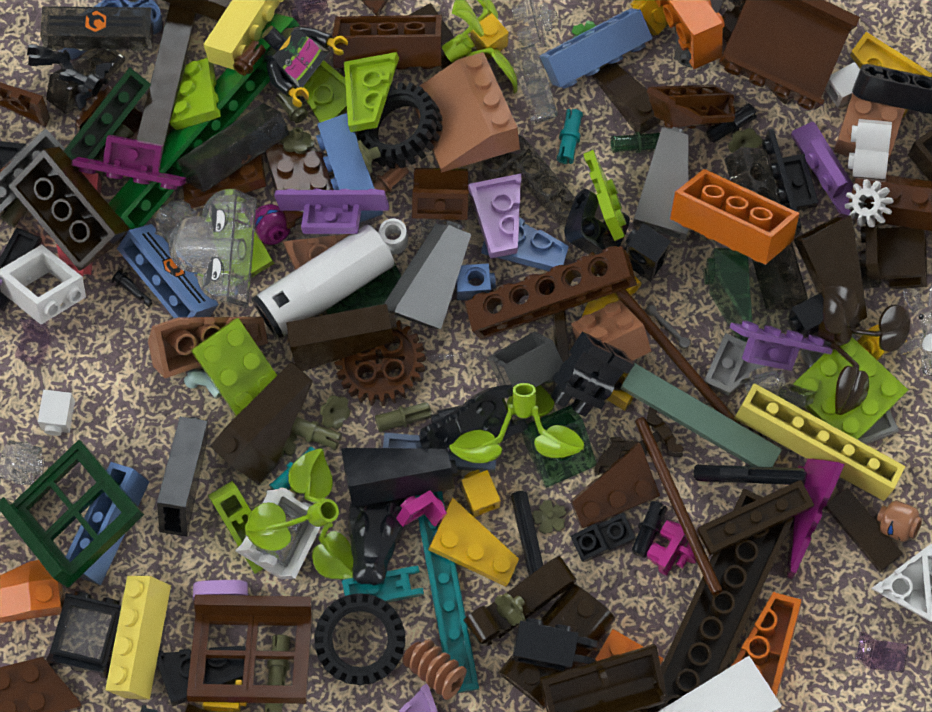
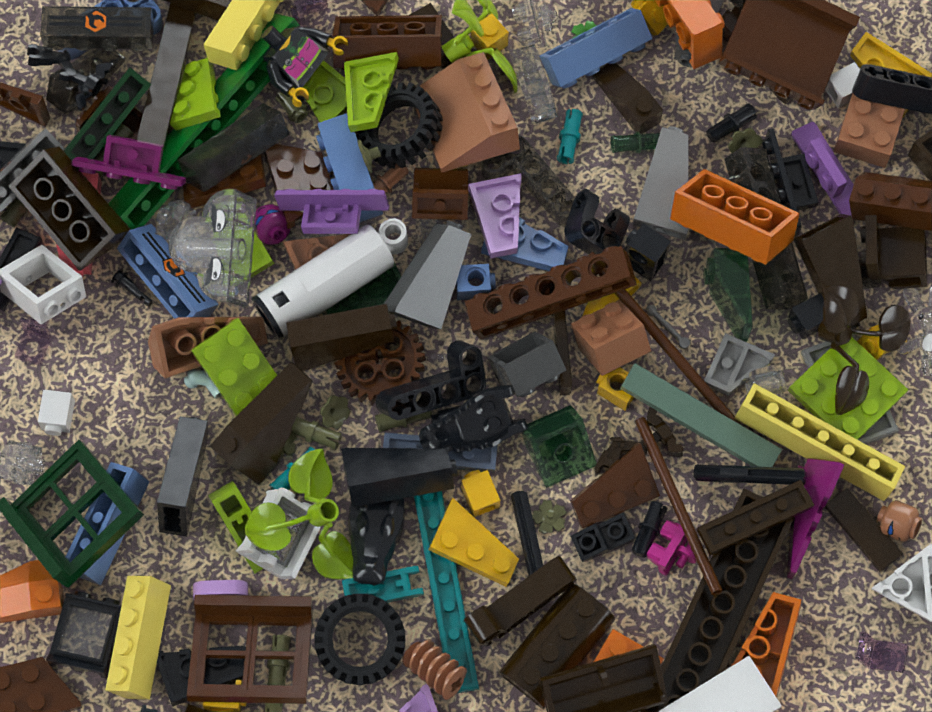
reddish brown pin [233,40,266,76] -> none
olive plant [280,127,314,154] -> none
dark pink bracket [396,490,447,527] -> none
lime plant [449,383,584,463] -> none
olive plant [495,593,525,626] -> none
black hinge [512,618,600,671] -> none
black hips [551,331,634,417] -> none
lime wing [583,150,626,241] -> none
reddish brown wedge [647,84,735,129] -> none
medium lavender bracket [729,321,833,371] -> none
clear smoke plate [778,383,816,409] -> none
white gear [845,179,894,227] -> none
white brick [848,119,892,180] -> none
none -> black beam [376,340,486,420]

